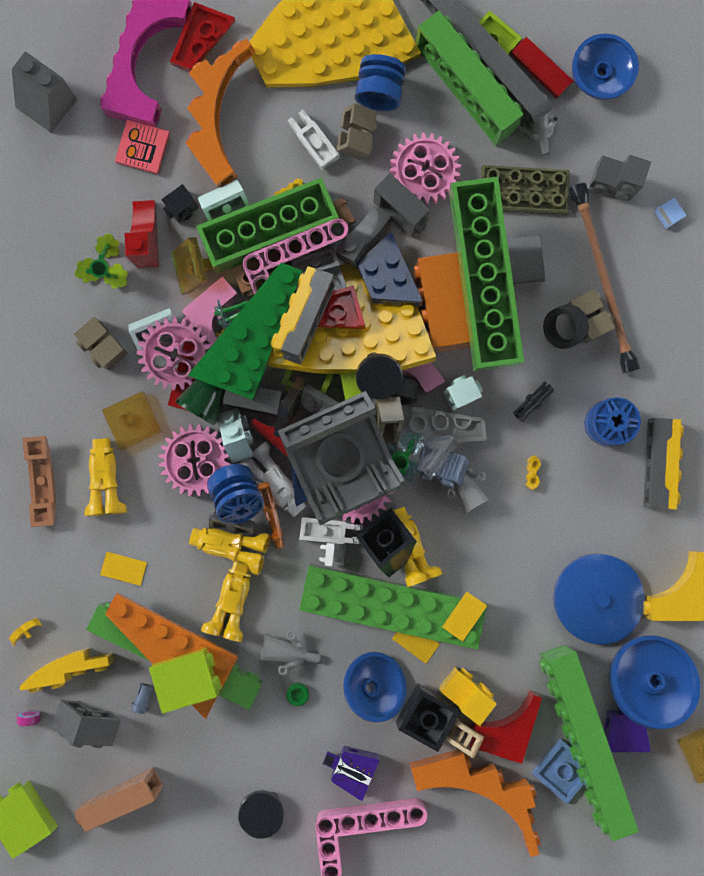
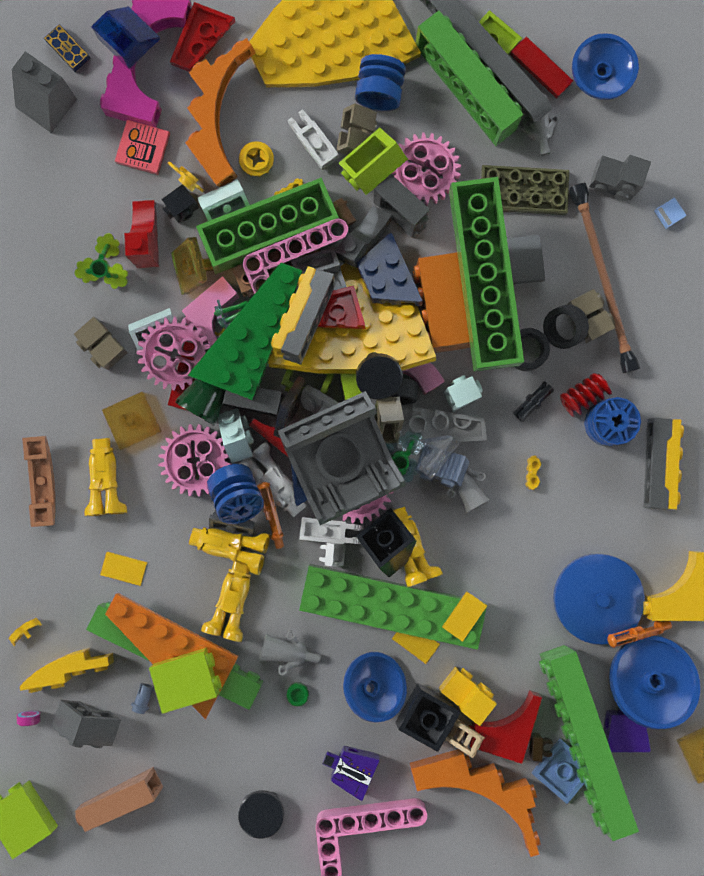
none -> dark blue tile [44,24,90,72]
none -> clear blue slope [91,6,161,69]
none -> yellow plate [167,161,204,193]
none -> yellow gear [239,141,274,177]
none -> lime window [339,127,408,195]
none -> black tyre [514,328,550,371]
none -> dark brown tile [529,732,553,761]
none -> red piece [560,373,612,417]
none -> orange piece [607,621,672,648]

